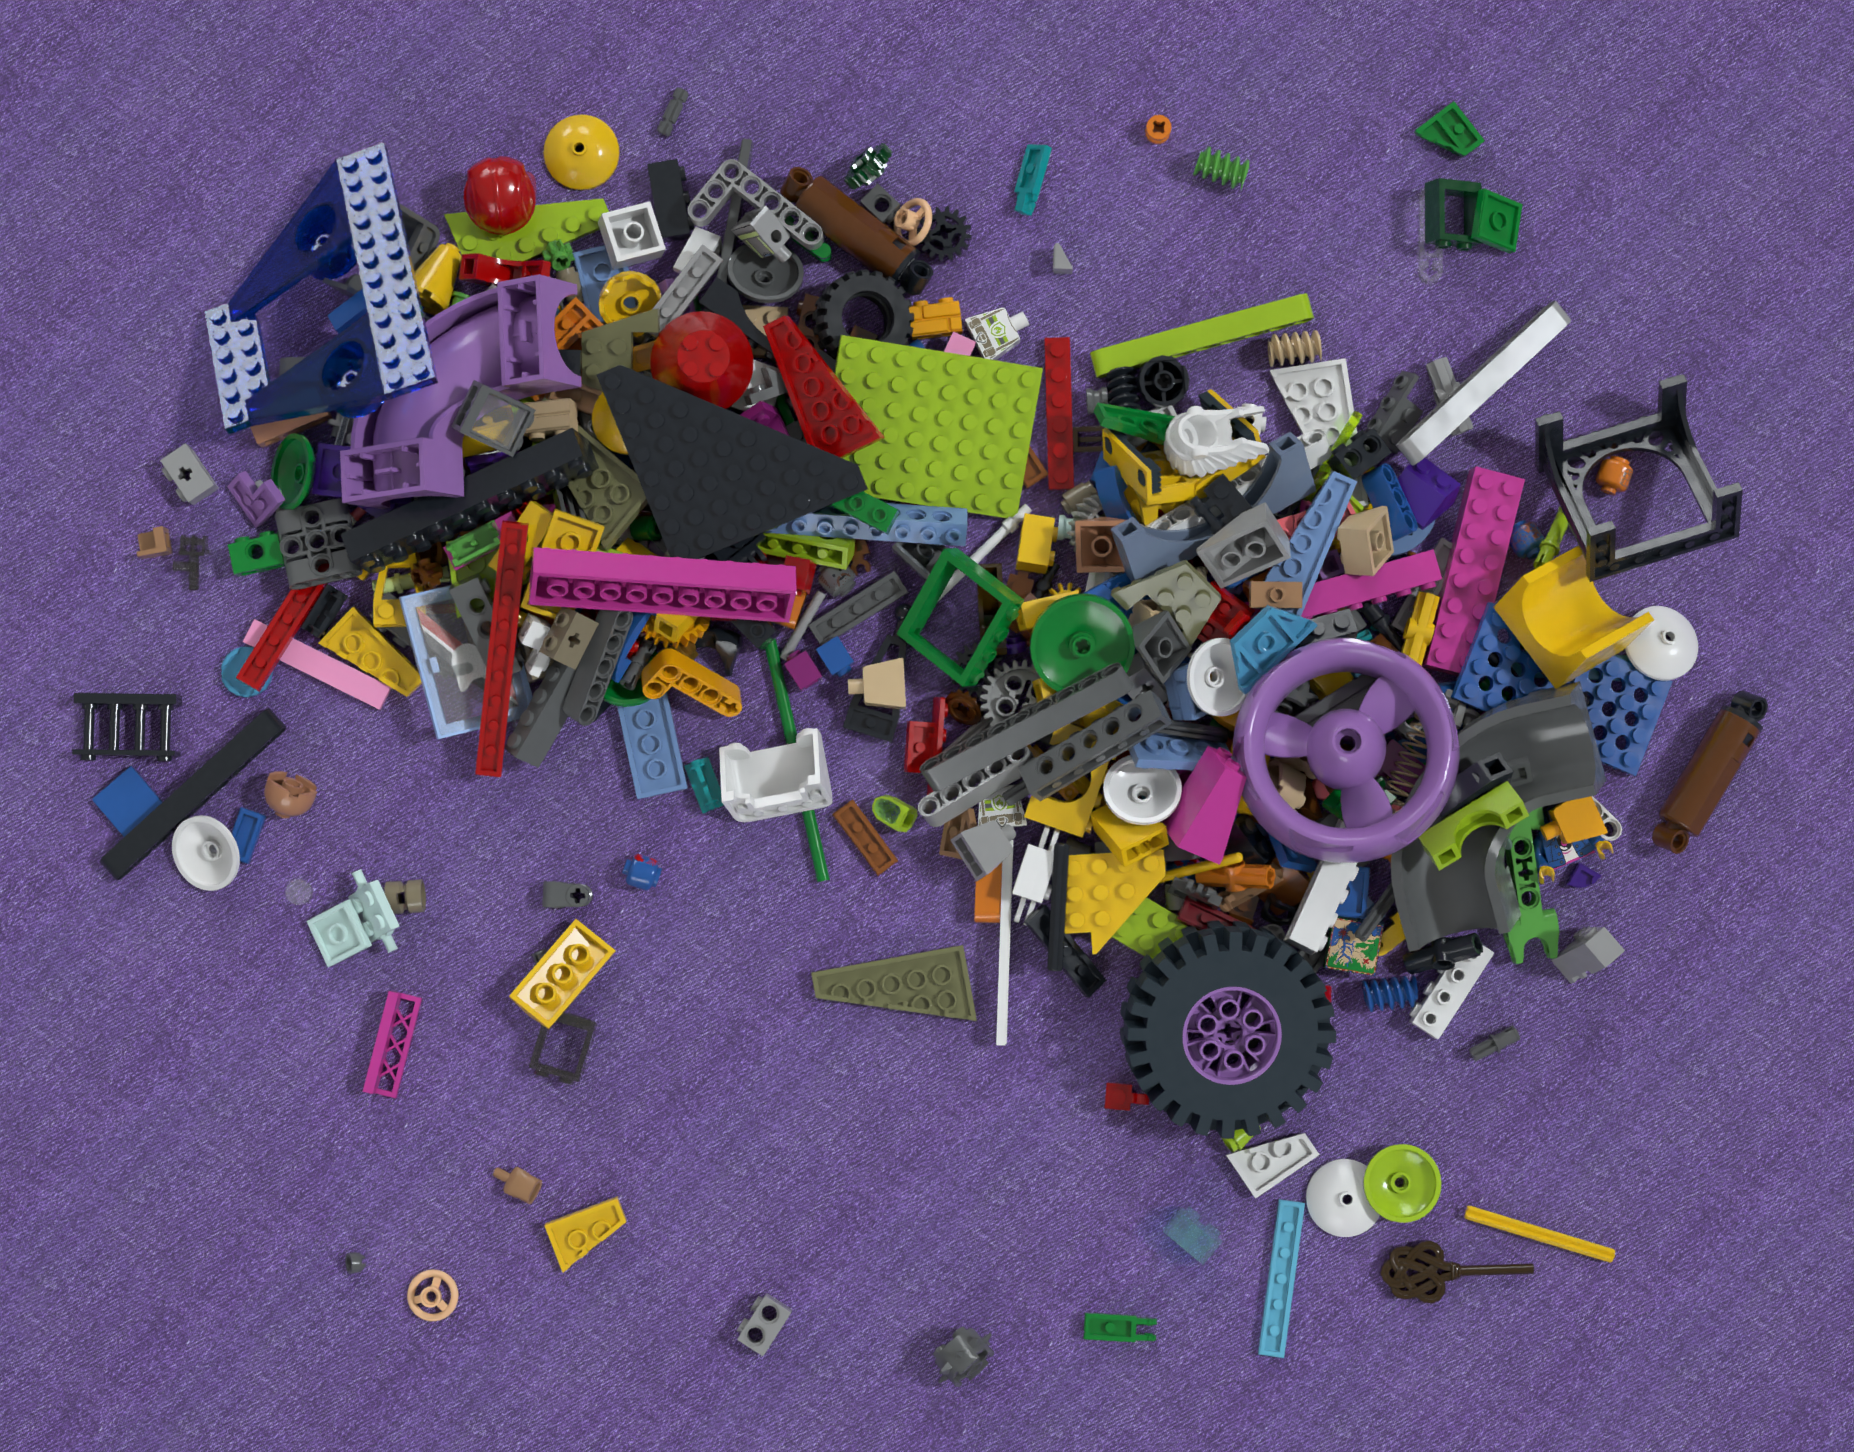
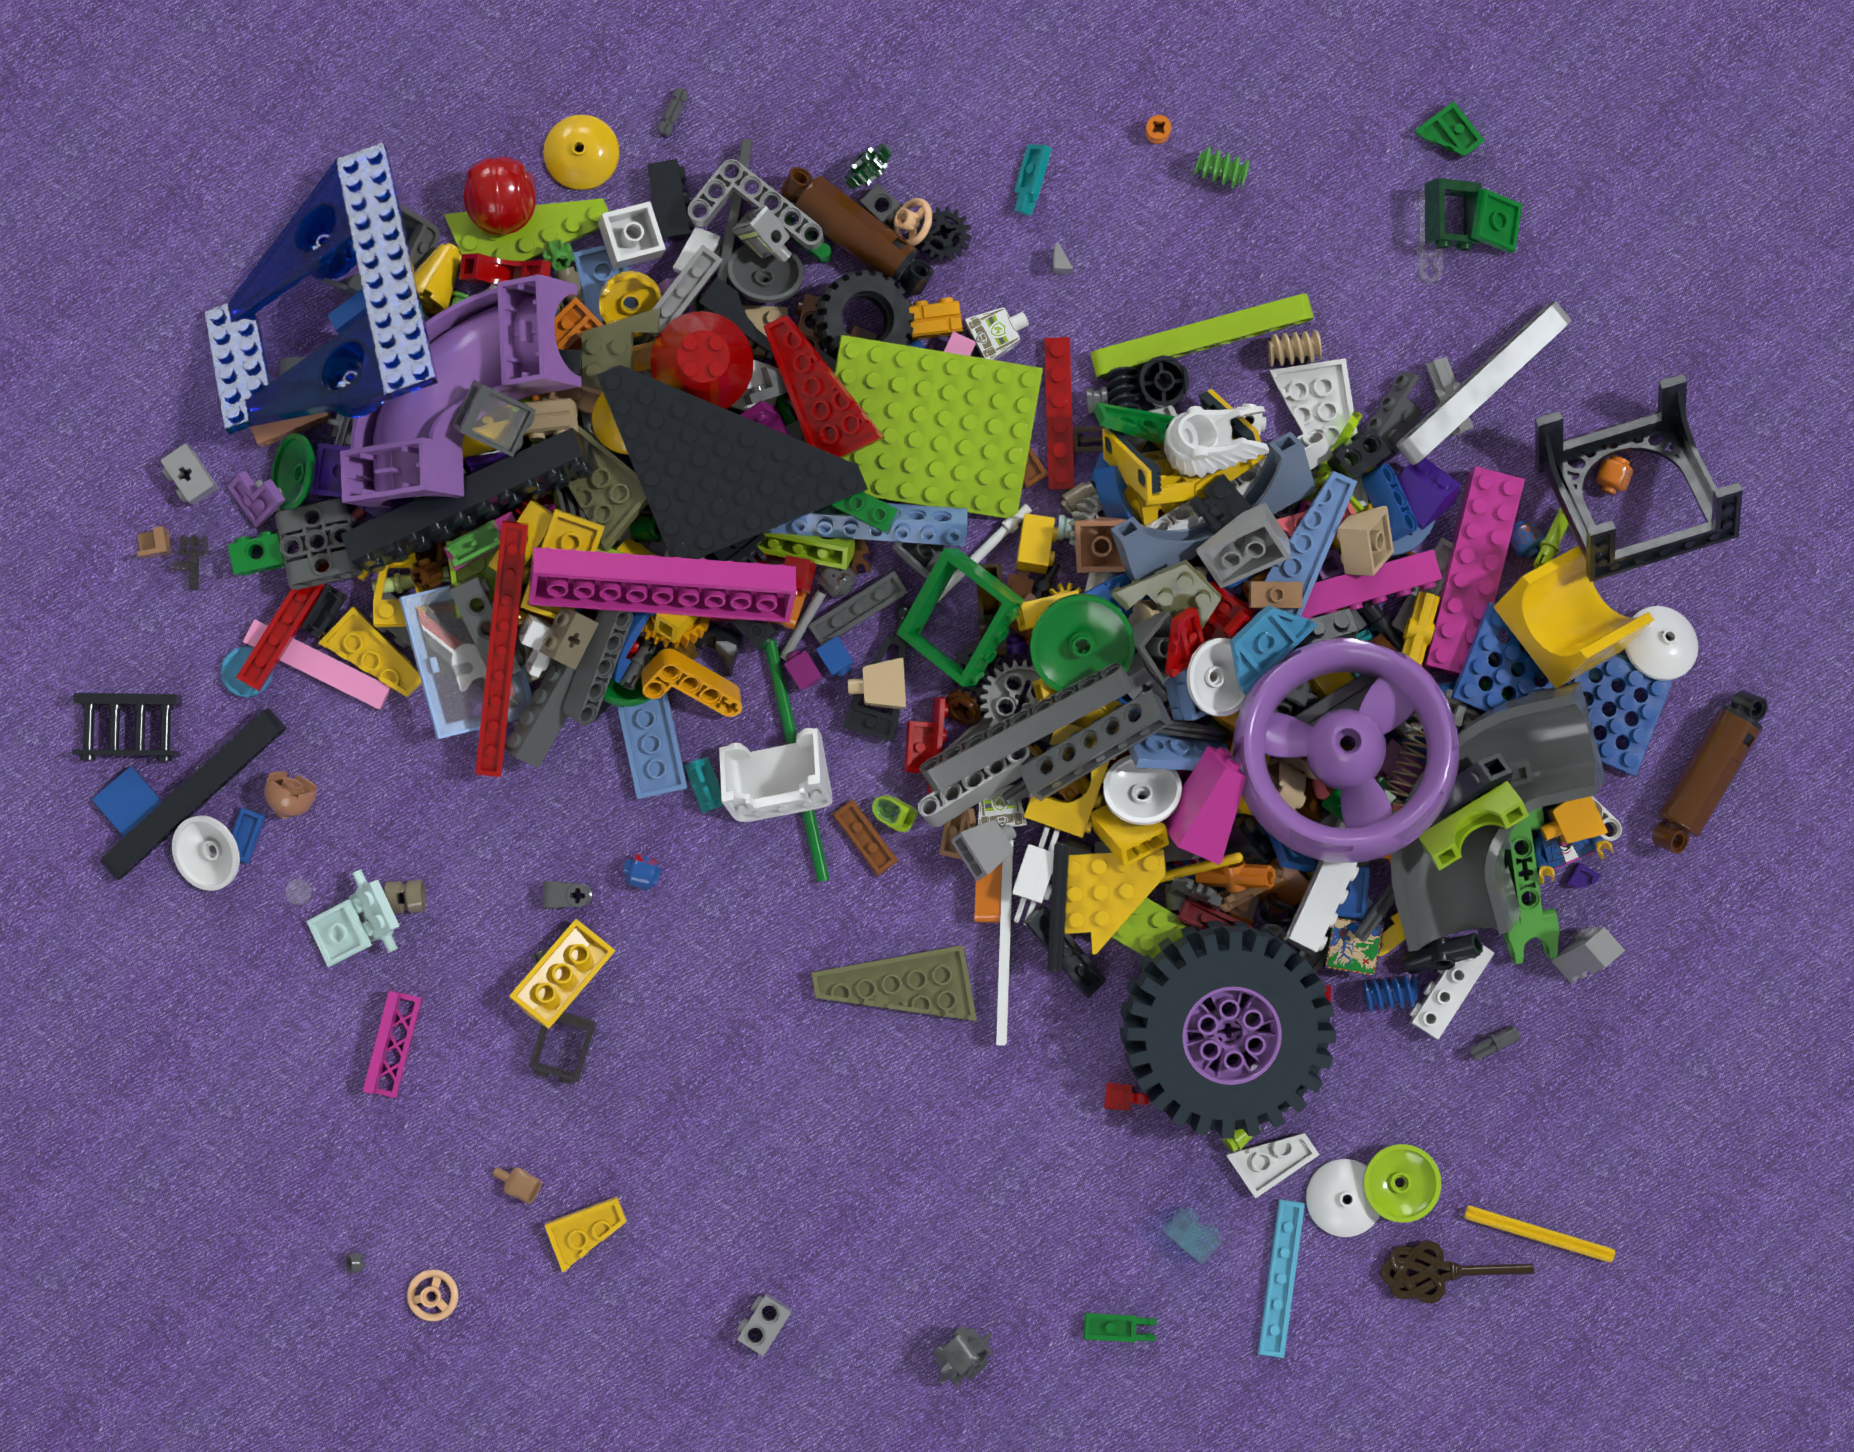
none -> red wing [1165,607,1205,678]

